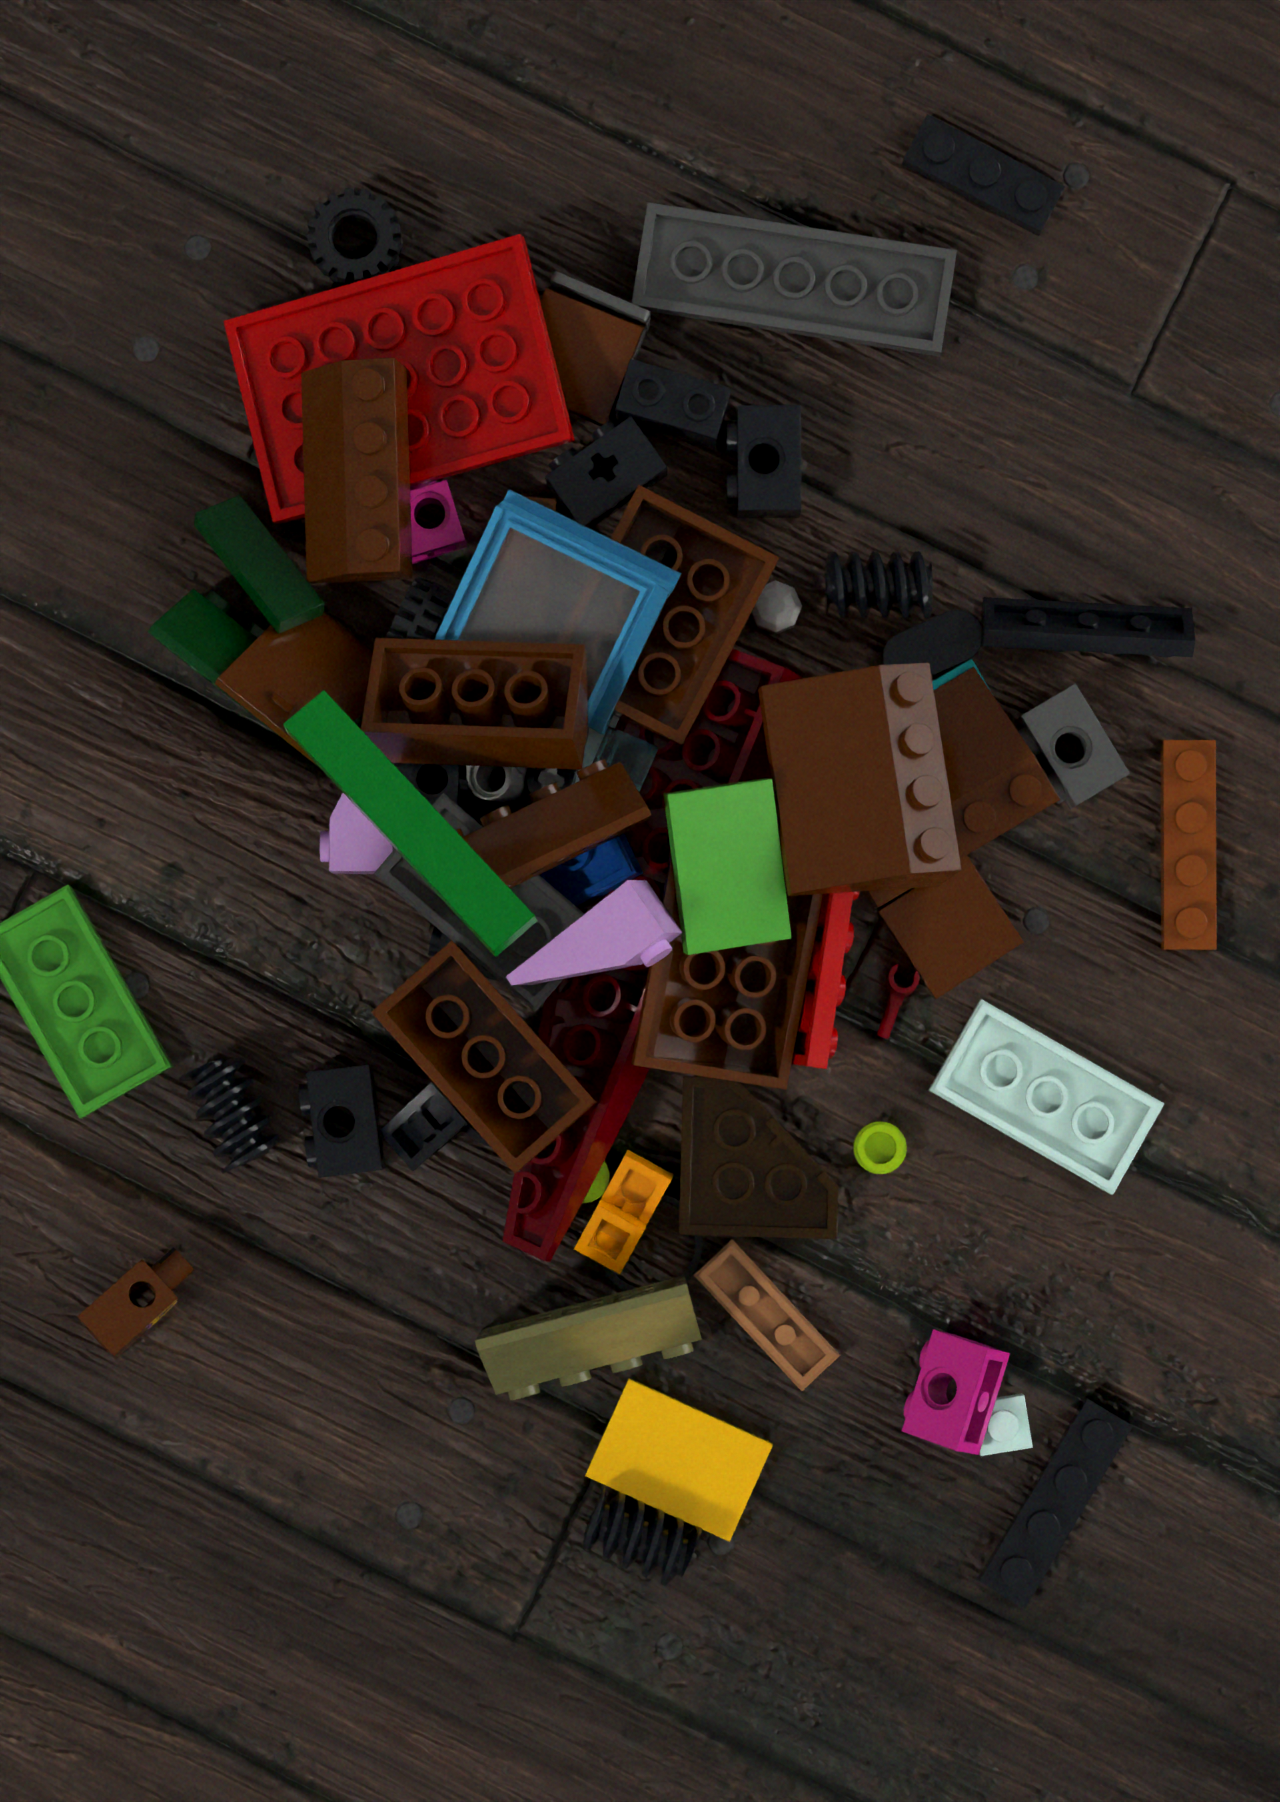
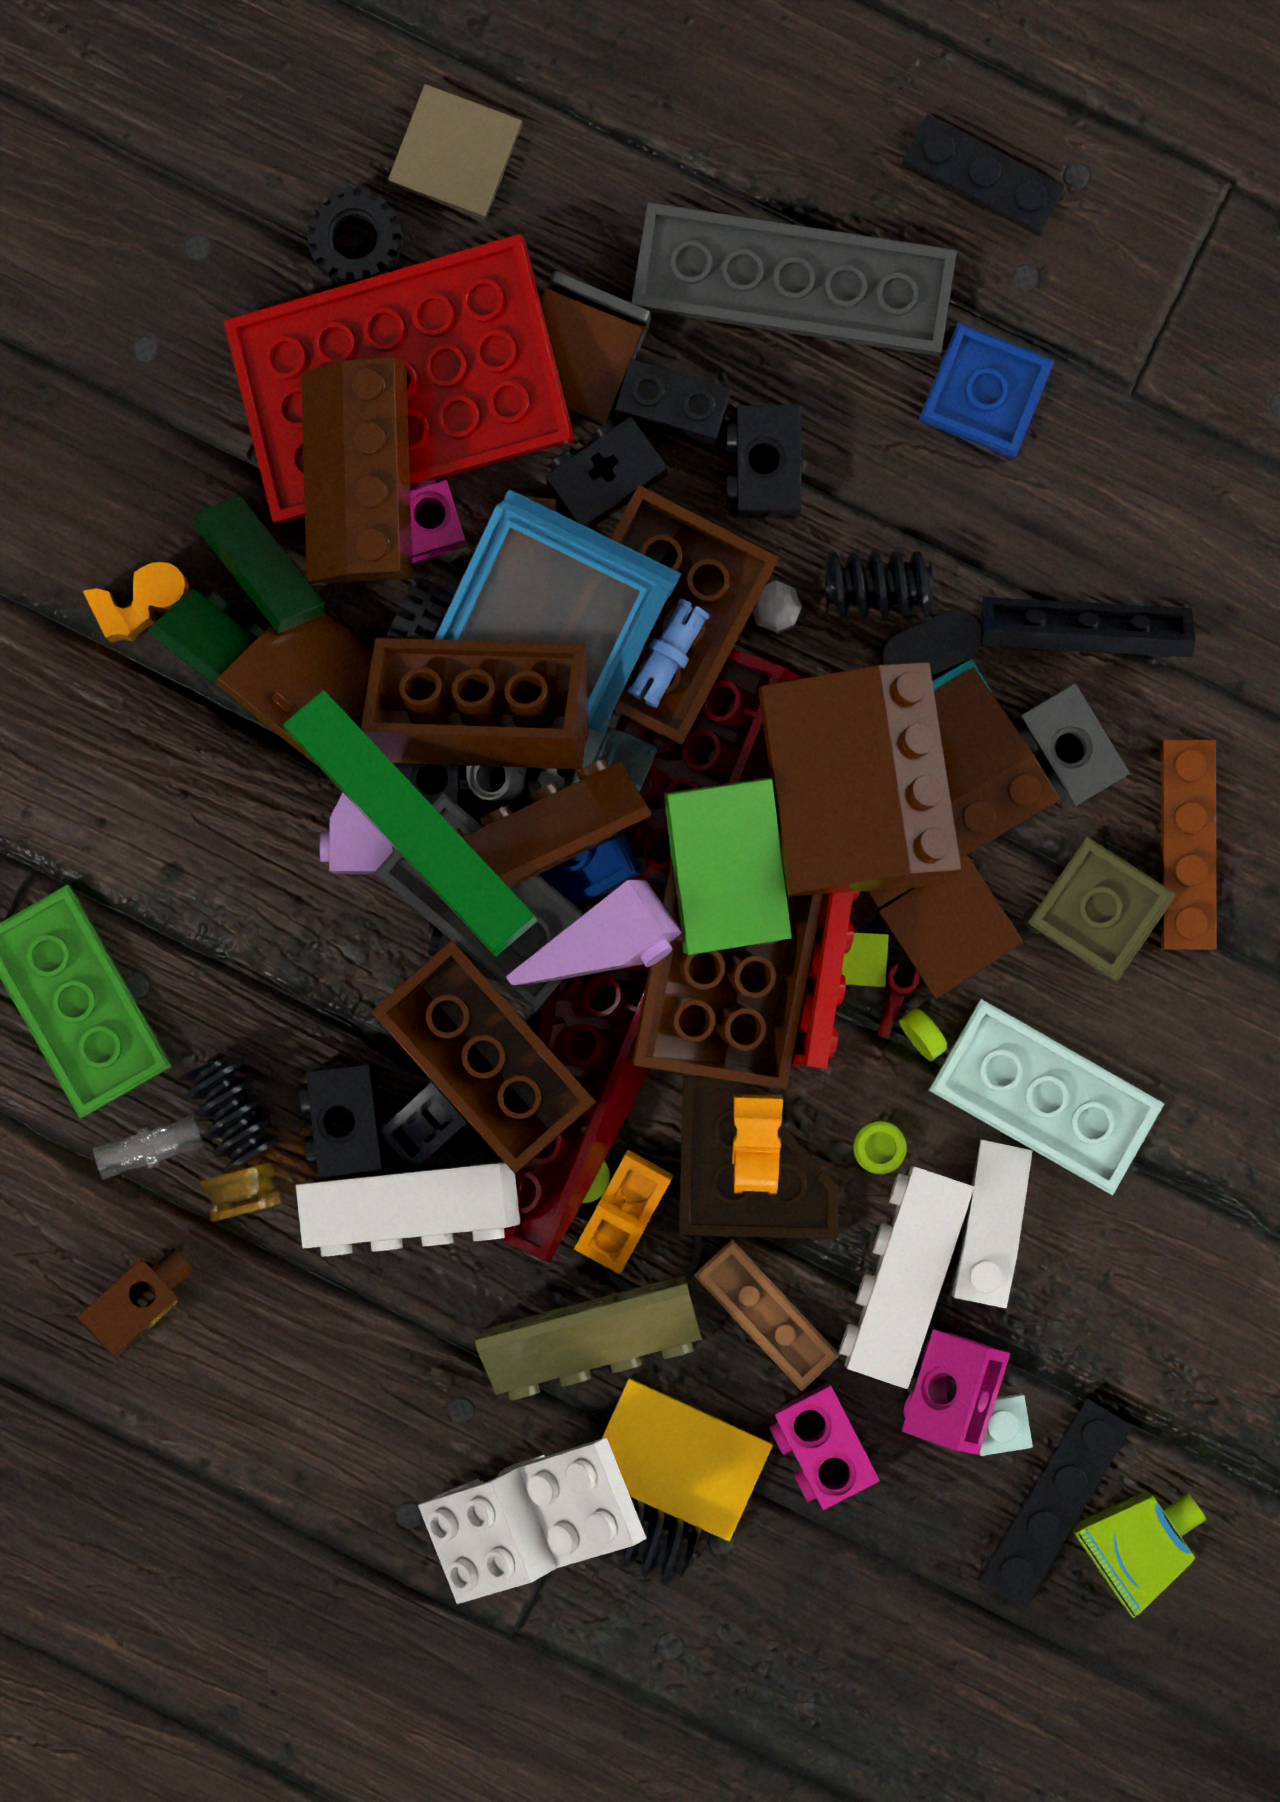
none -> light orange leg [83,562,190,643]
none -> clear pin [92,1115,204,1180]
none -> clear yellow wheel [201,1162,283,1222]
none -> white brick [296,1162,520,1257]
none -> dark tan tile [388,84,522,221]
none -> white piece [418,1437,647,1604]
none -> medium blue pin [627,599,710,708]
none -> light orange leg [732,1094,783,1195]
none -> dark pink brick [769,1381,880,1510]
none -> white brick [839,1165,974,1389]
none -> lime tile [841,932,889,987]
none -> lime tile [899,1008,947,1061]
none -> blue tile [918,322,1055,460]
none -> white slope [949,1139,1033,1308]
none -> olive tile [1028,837,1176,983]
none -> lime torso [1072,1491,1207,1618]

